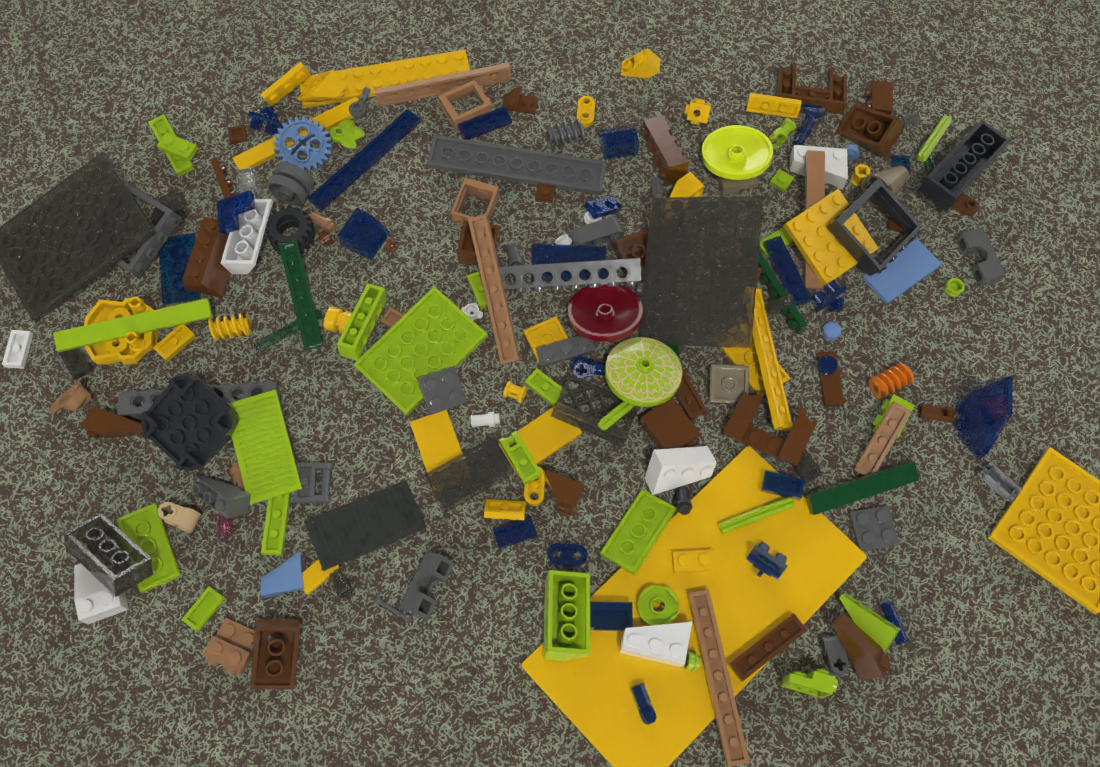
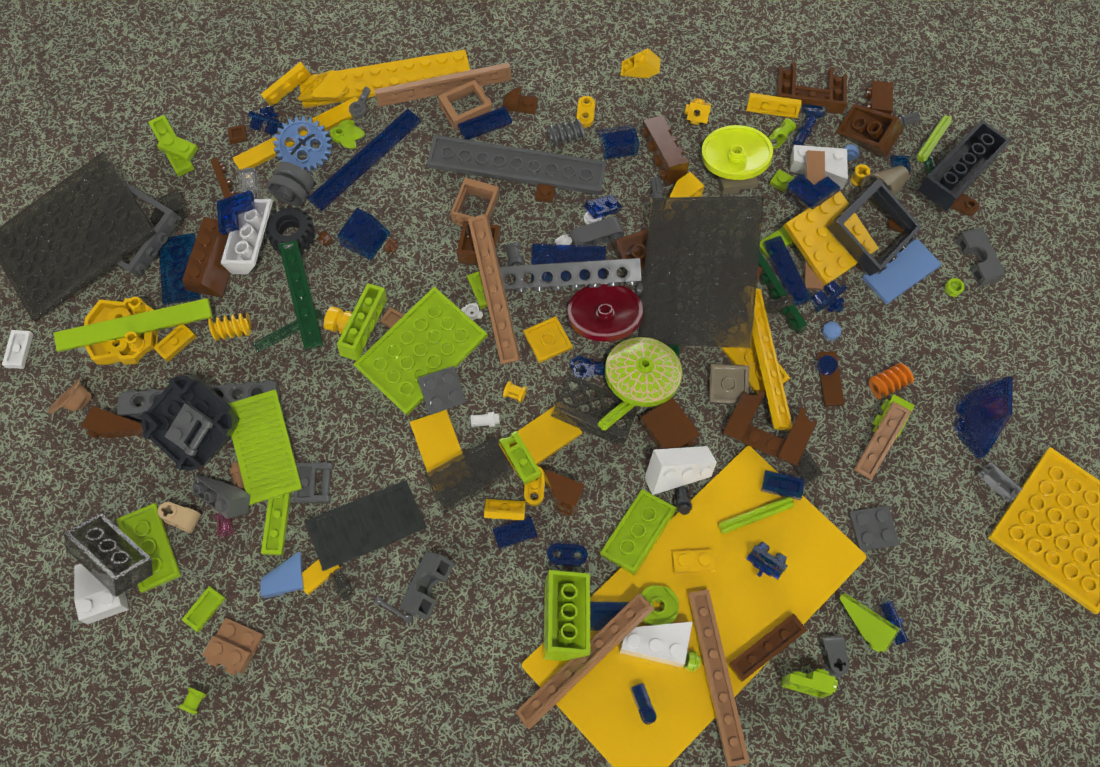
clear smoke plate [58,348,93,380] -> none
reddish brown slope [250,619,300,689] -> none
medium nougat animal [310,212,337,233] -> none
lime plate [525,368,566,407] -> none
dark grey plate [536,335,596,368] -> none
reddish brown plate [675,367,707,420] -> none
dark green tile [806,461,919,515] -> none
reddish brown slope [832,614,891,681] -> none
reddish brown bar [919,404,956,423] -> none
none -> dark grey plate [165,403,214,456]
none -> lime bush [178,687,206,715]
none -> medium nougat tile [516,593,654,730]
none -> clear blue plate [787,174,840,210]

